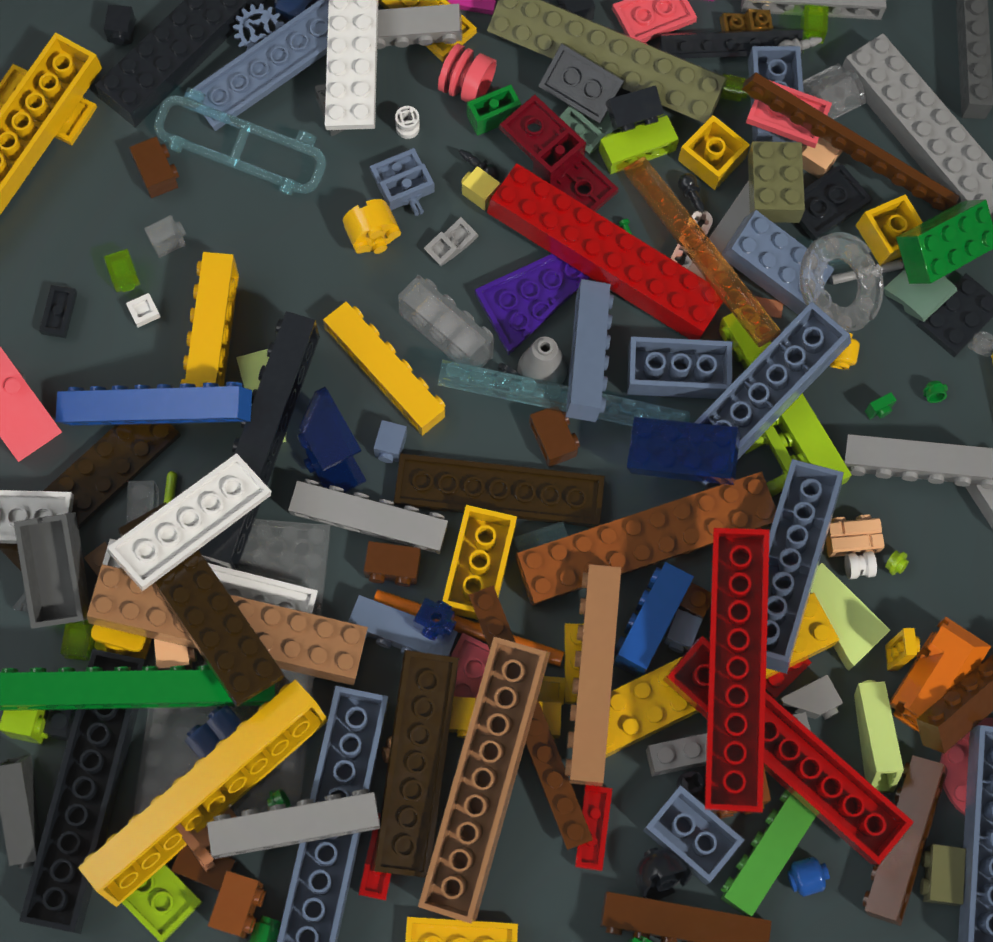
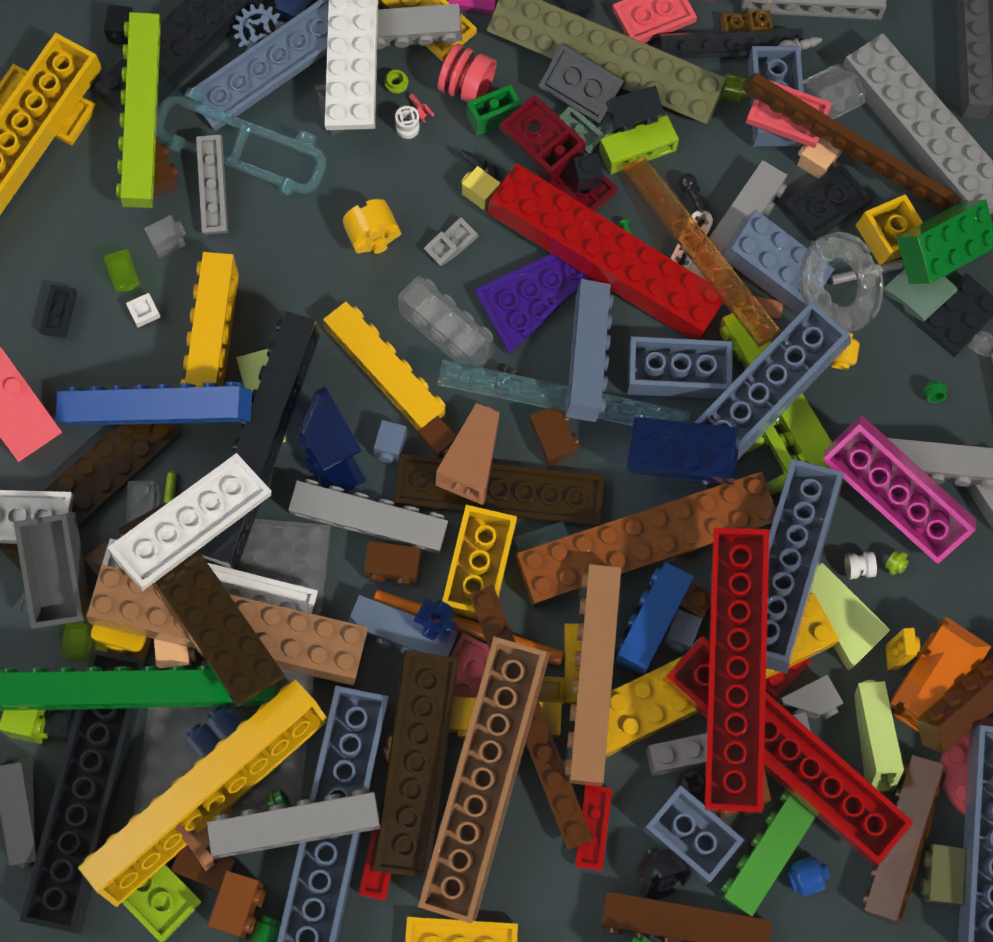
sand blue plate [370,148,435,216] -> none
light grey cone [517,337,567,394] -> none
yellow brick [678,115,750,190] -> none
olive brick [748,141,805,223] -> none
clear neon green brick [800,4,829,44] -> none
light nougat brick [826,514,884,557] -> none
green plate [864,392,897,420] -> none
none -> lime brick [116,12,161,208]
none -> light grey plate [196,135,228,235]
none -> lime plate [384,70,408,94]
none -> coral hand [409,94,434,123]
none -> reddish brown brick [418,415,457,458]
none -> nougat slope [436,403,499,505]
none -> black brick [572,153,603,192]
none -> dark pink brick [822,415,976,564]

